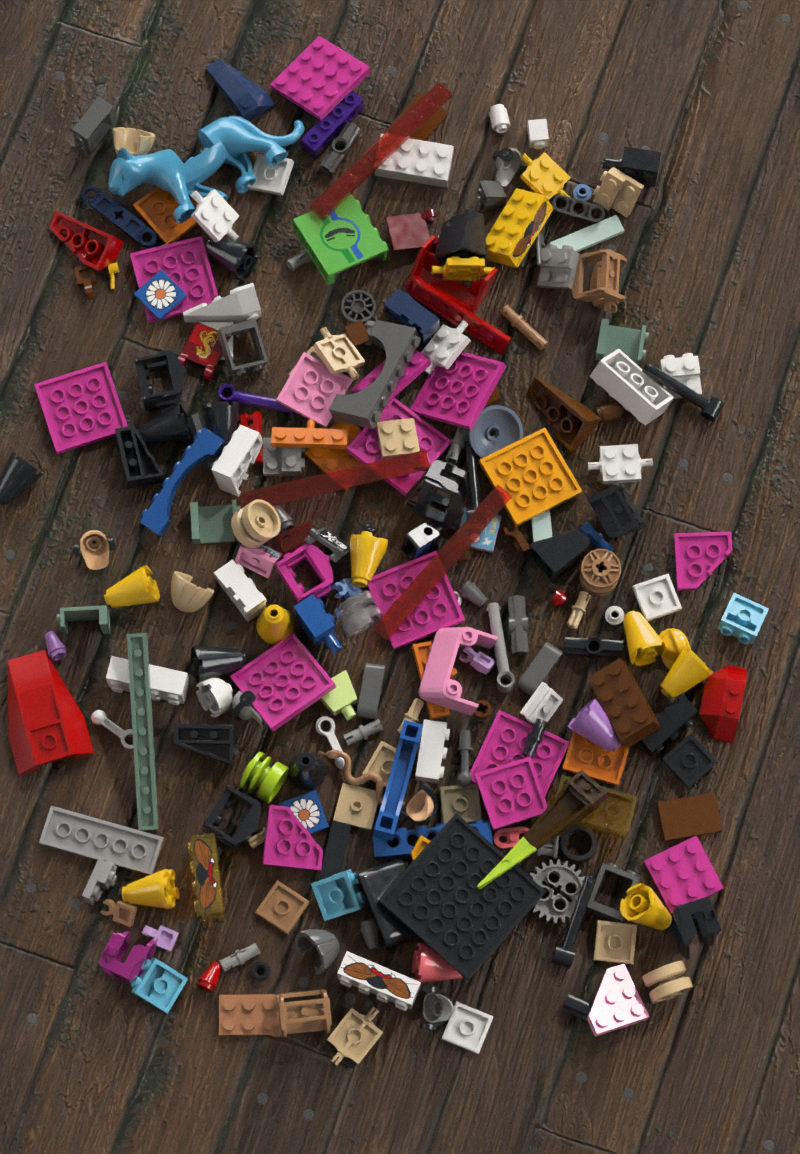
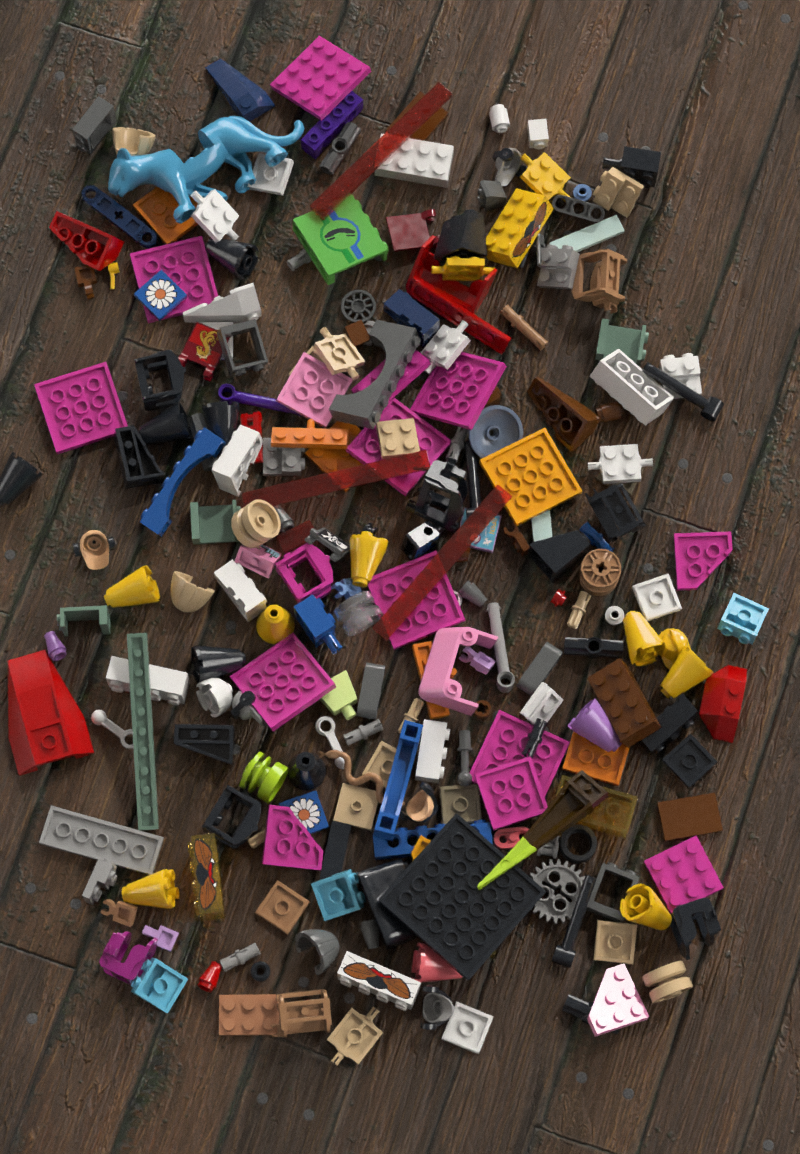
dark grey piece [508,595,529,656] -> none

